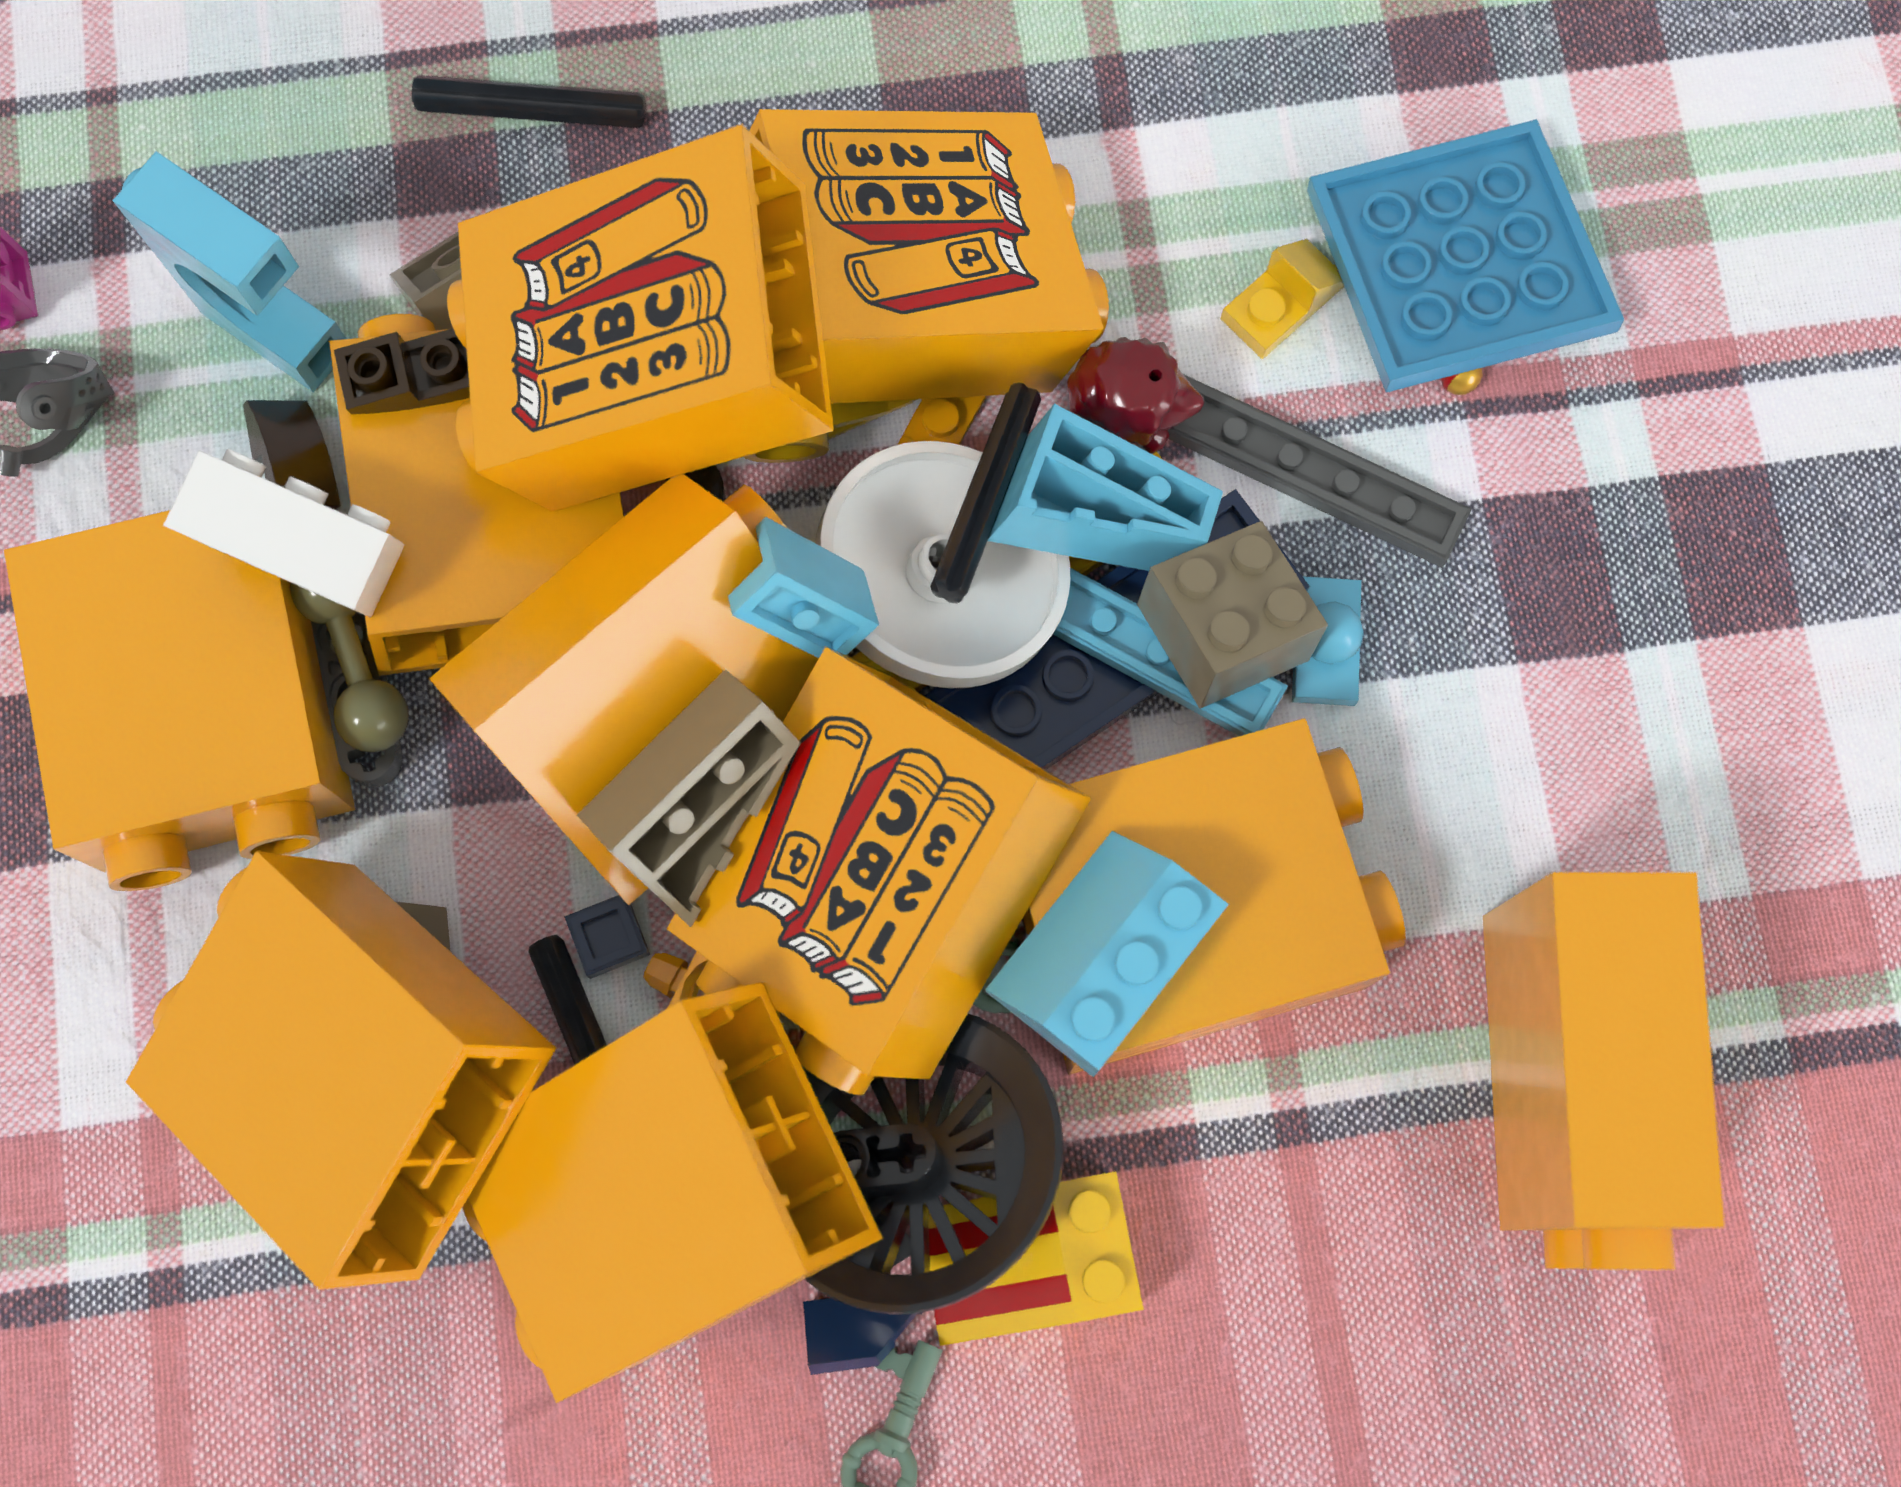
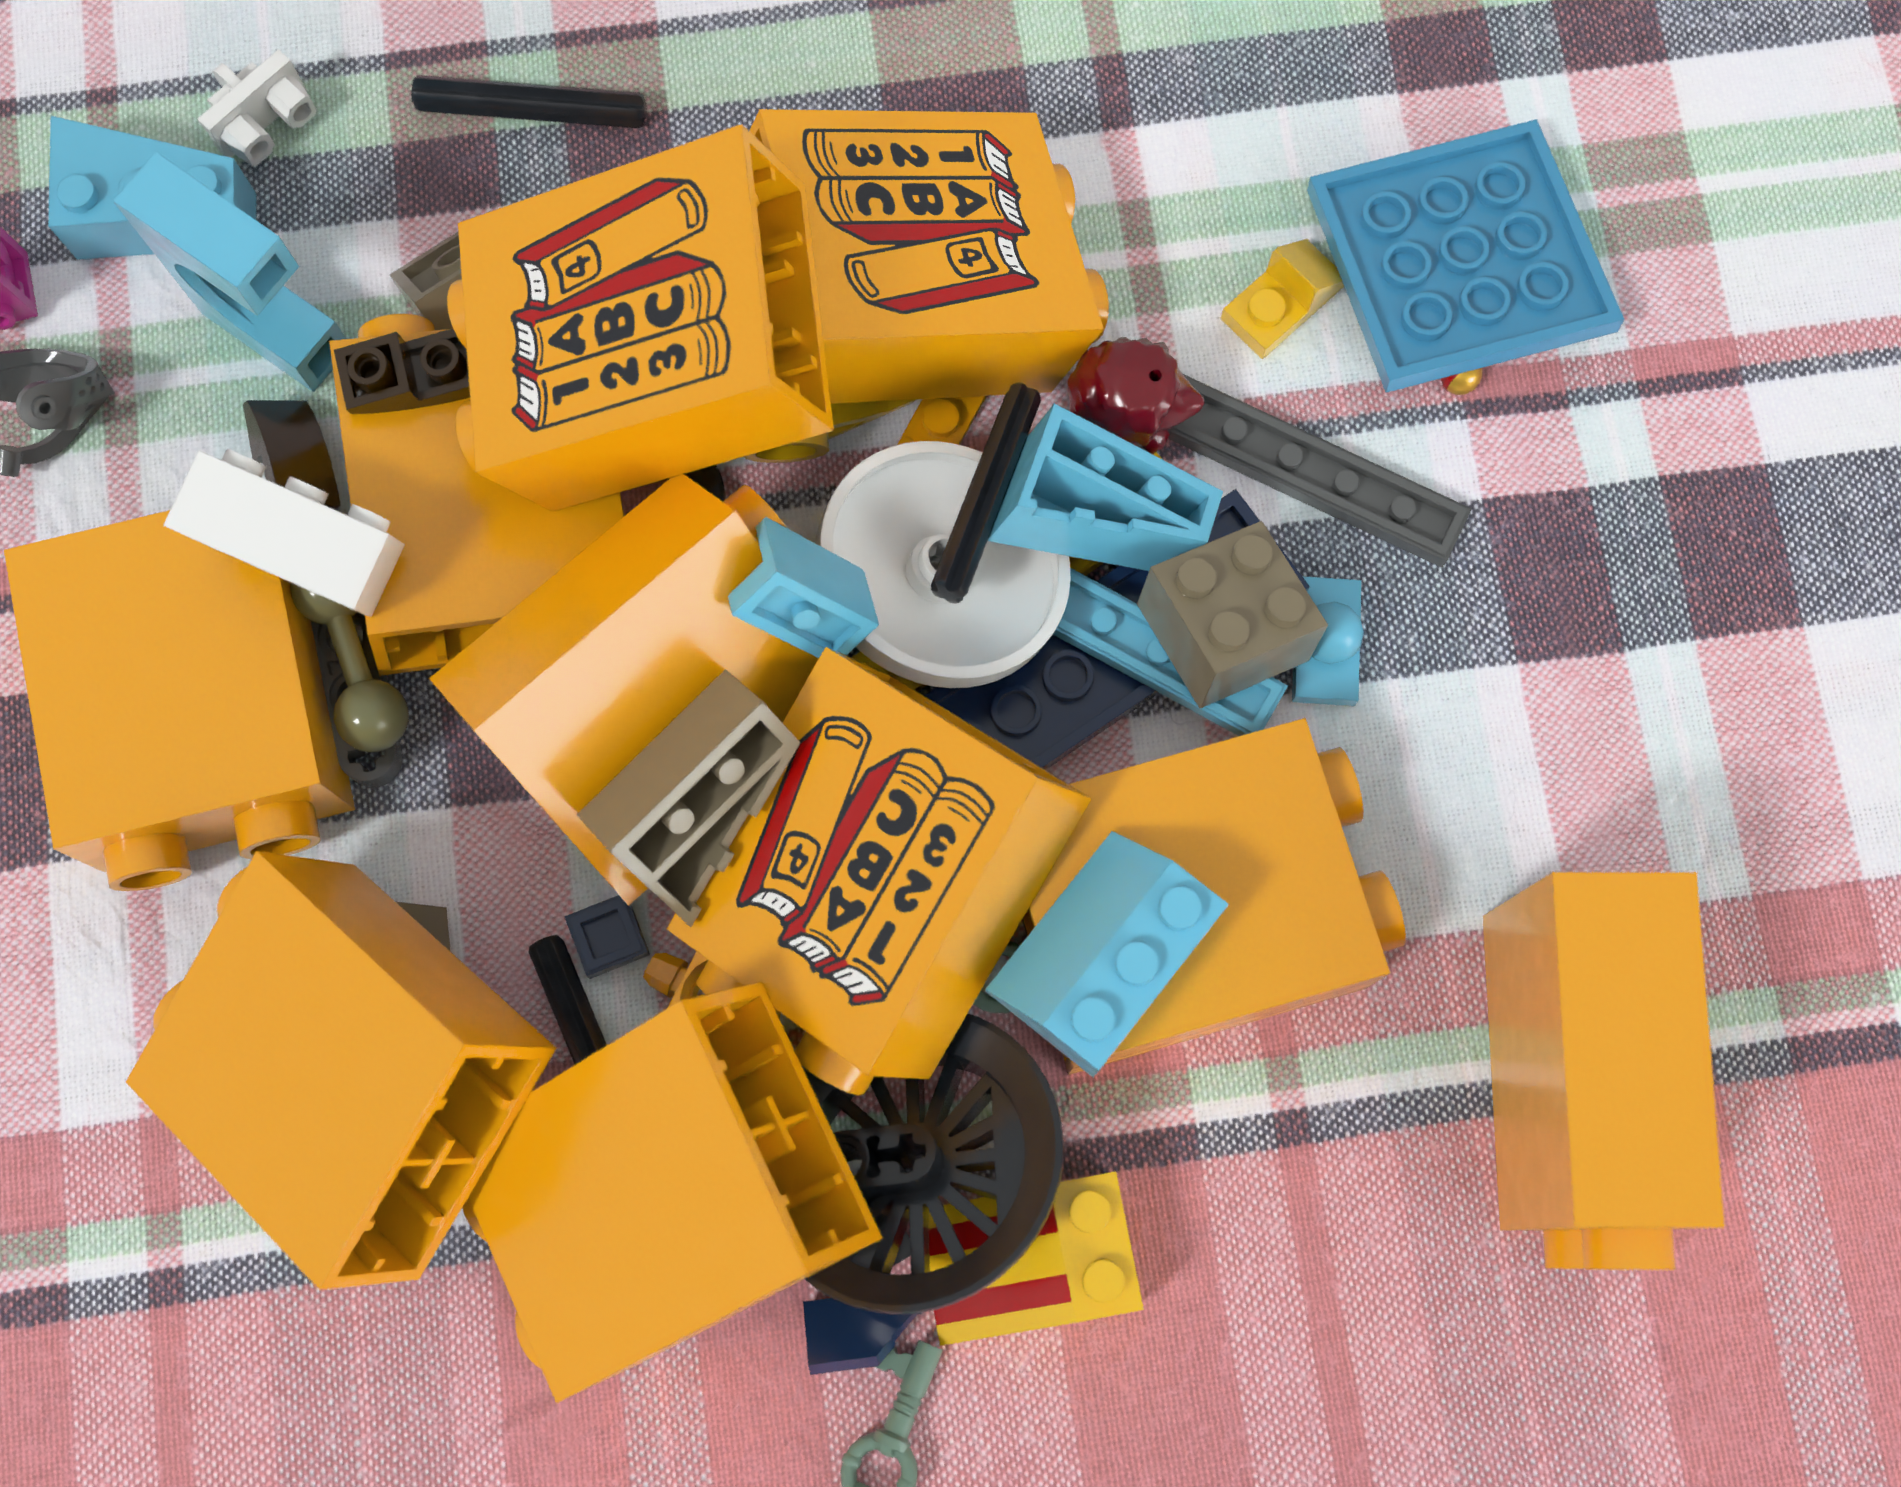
none -> medium azure wedge [48,116,256,260]
none -> white hips [197,49,317,166]

